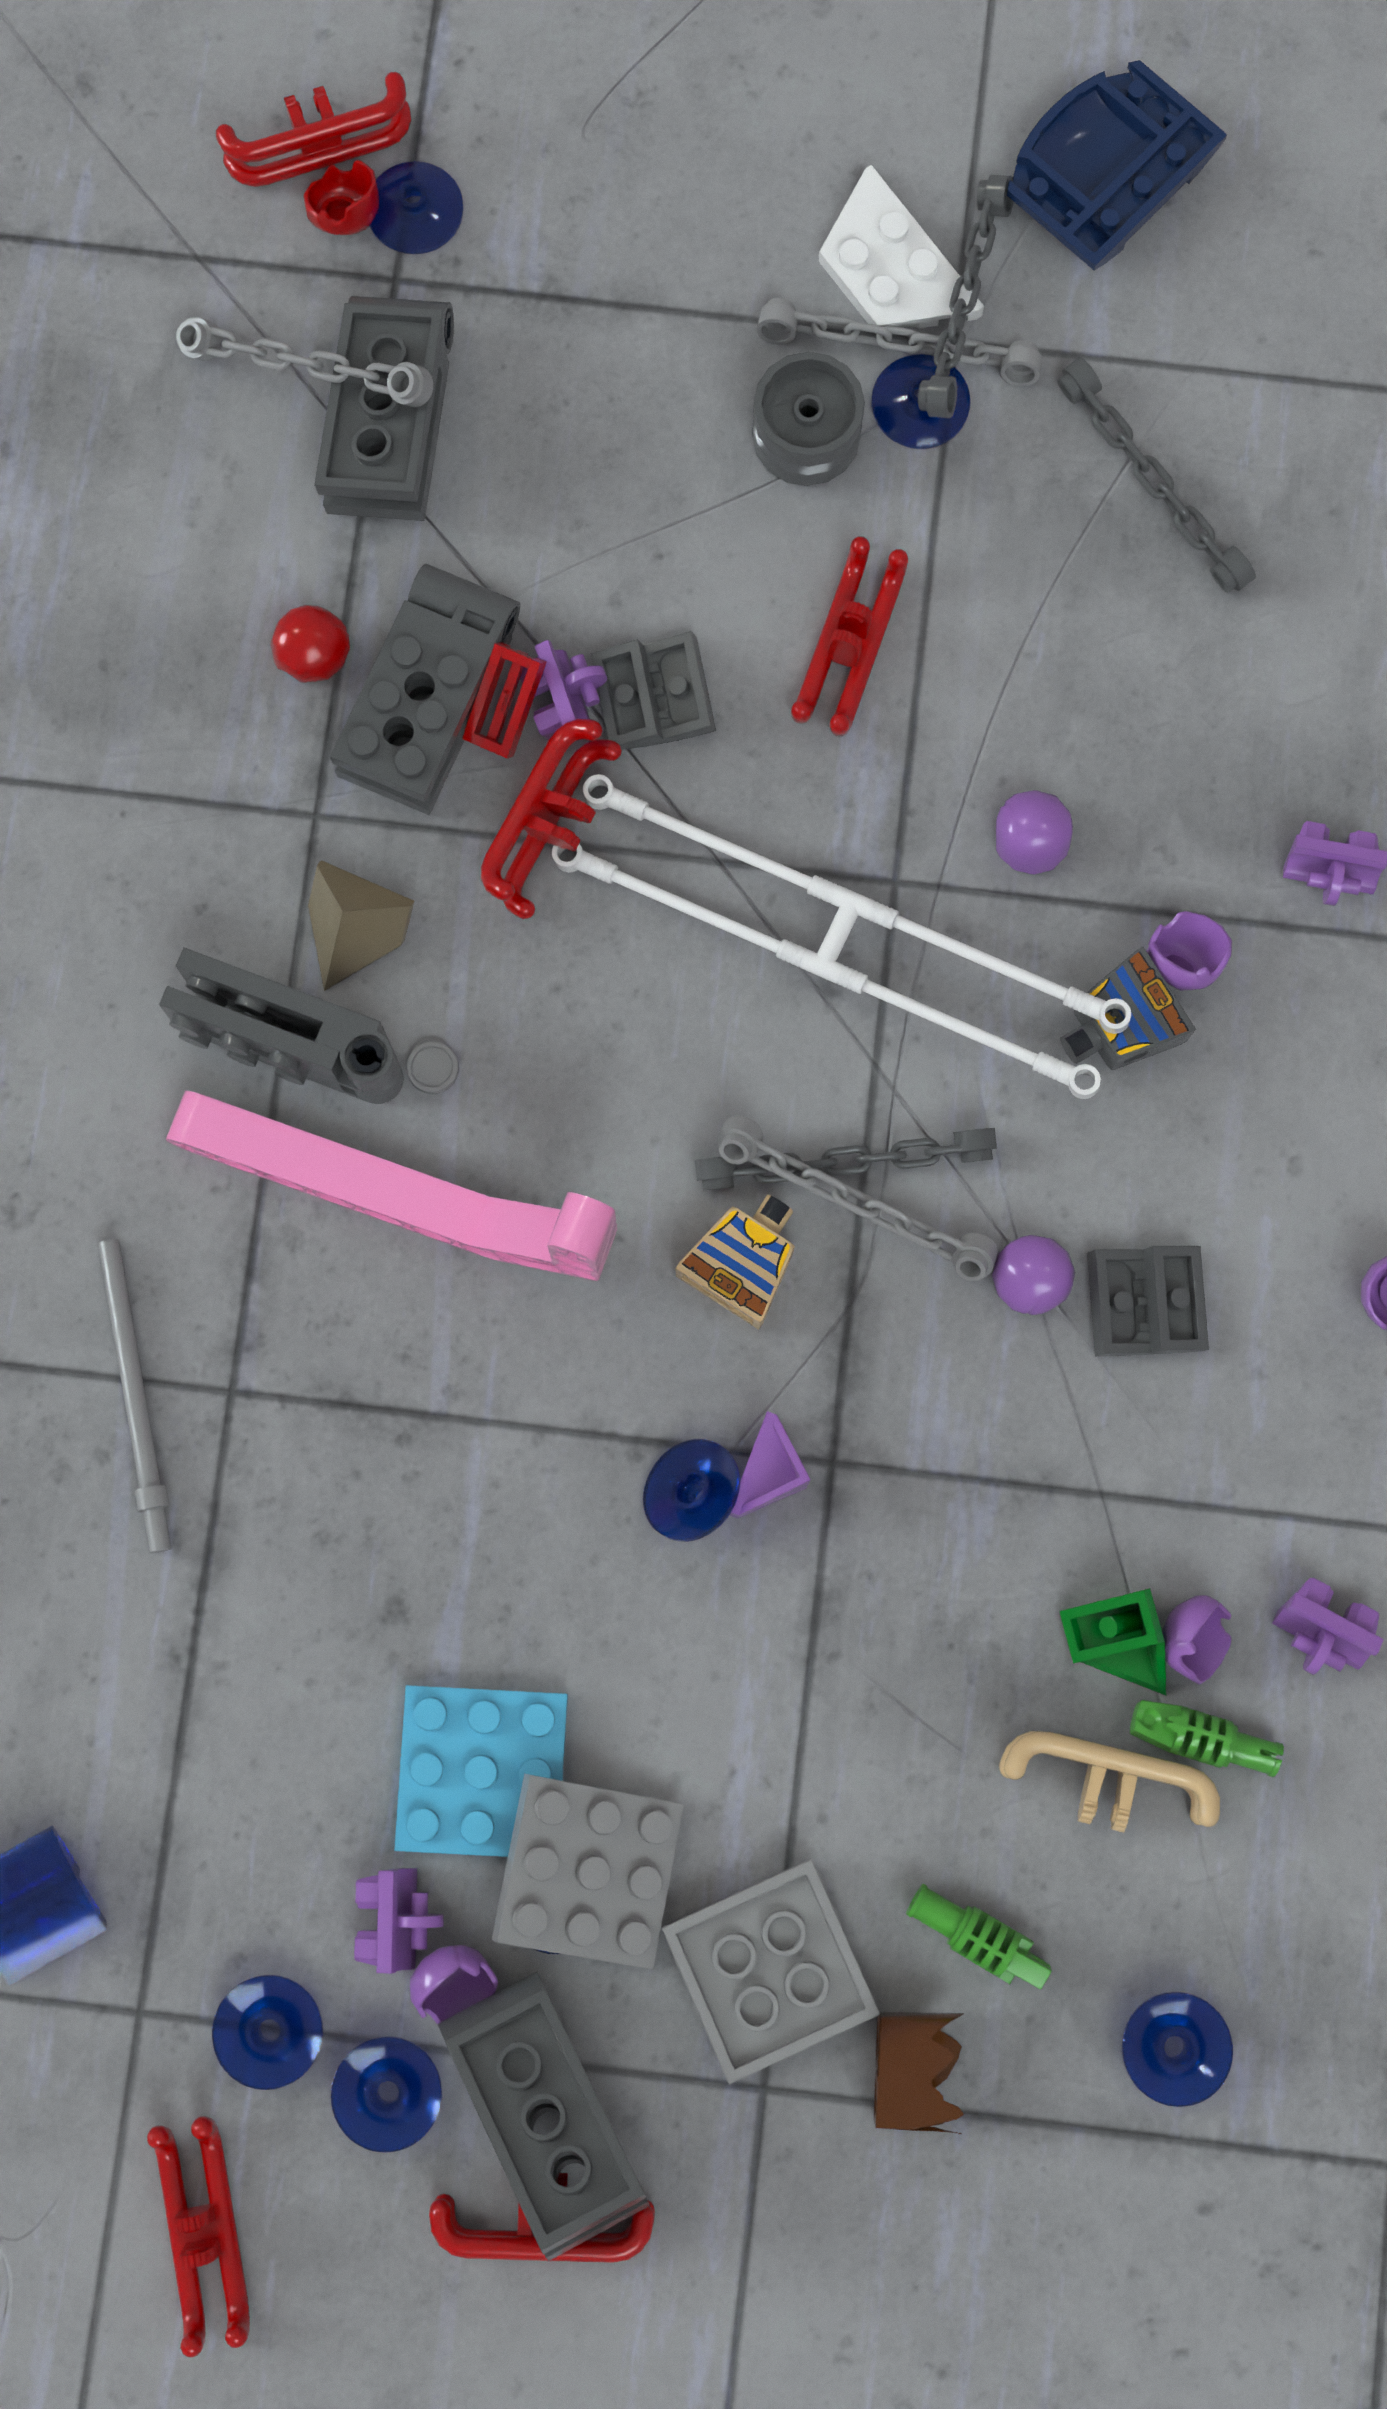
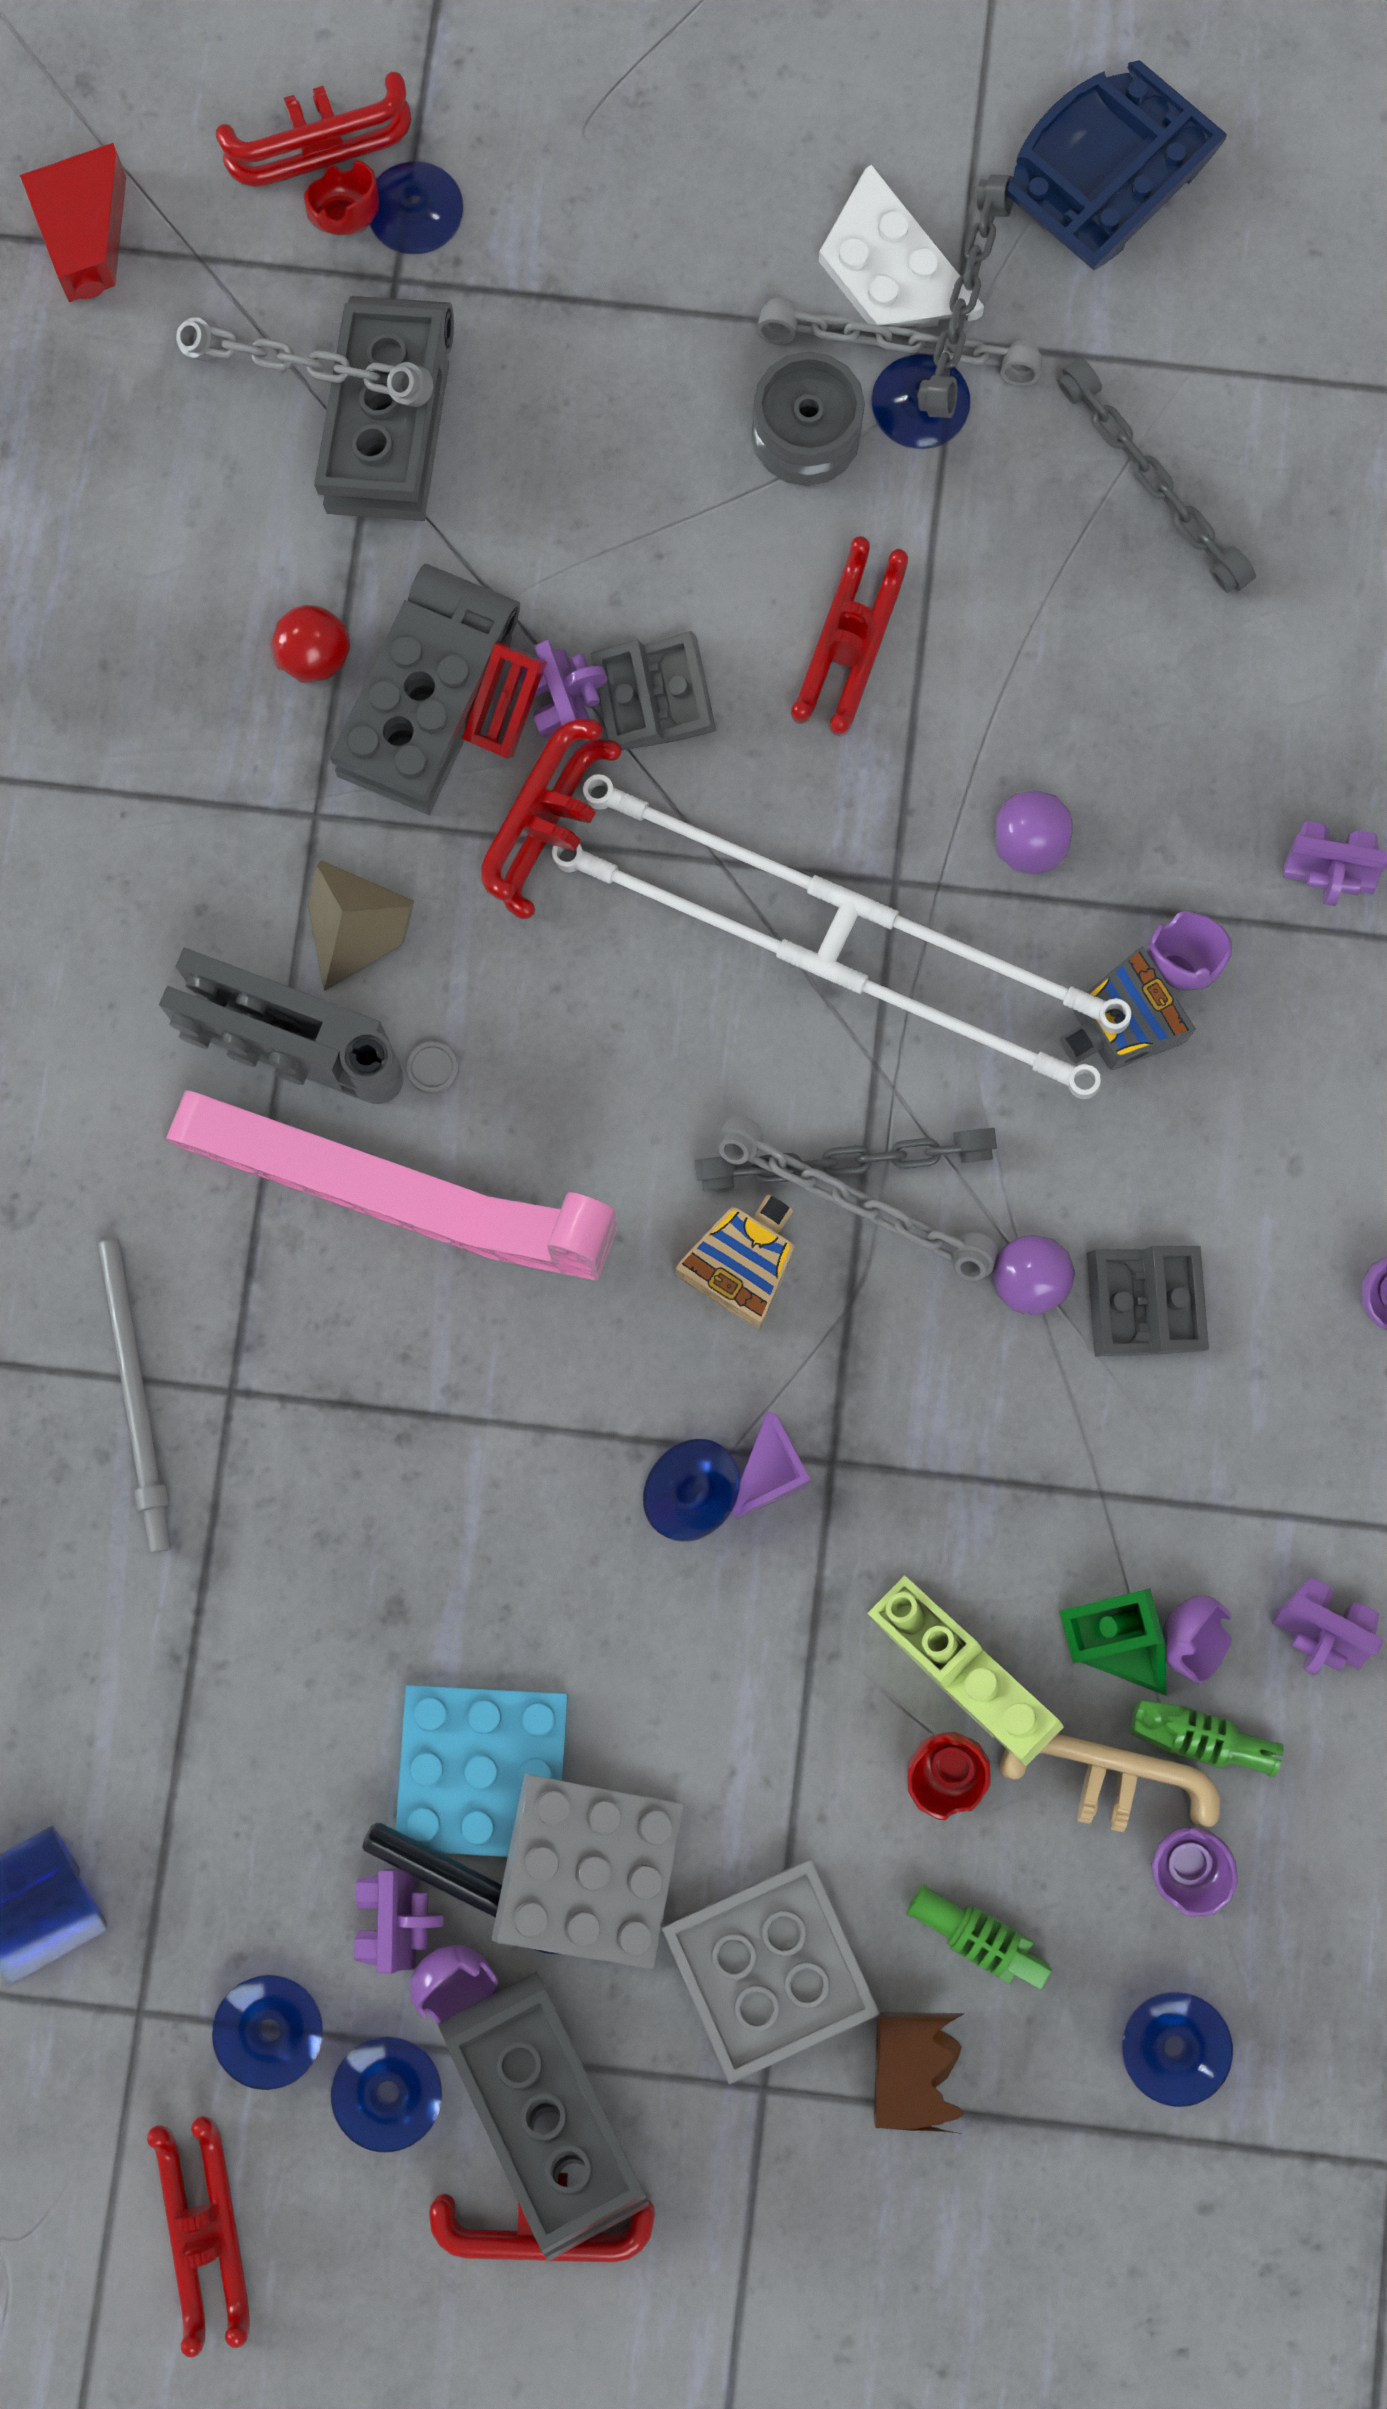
none -> red slope [20,143,126,302]
none -> black axle [362,1823,502,1918]
none -> yellowish green slope [867,1575,1064,1766]
none -> red hair [908,1732,991,1821]
none -> medium lavender hair [1151,1826,1238,1917]

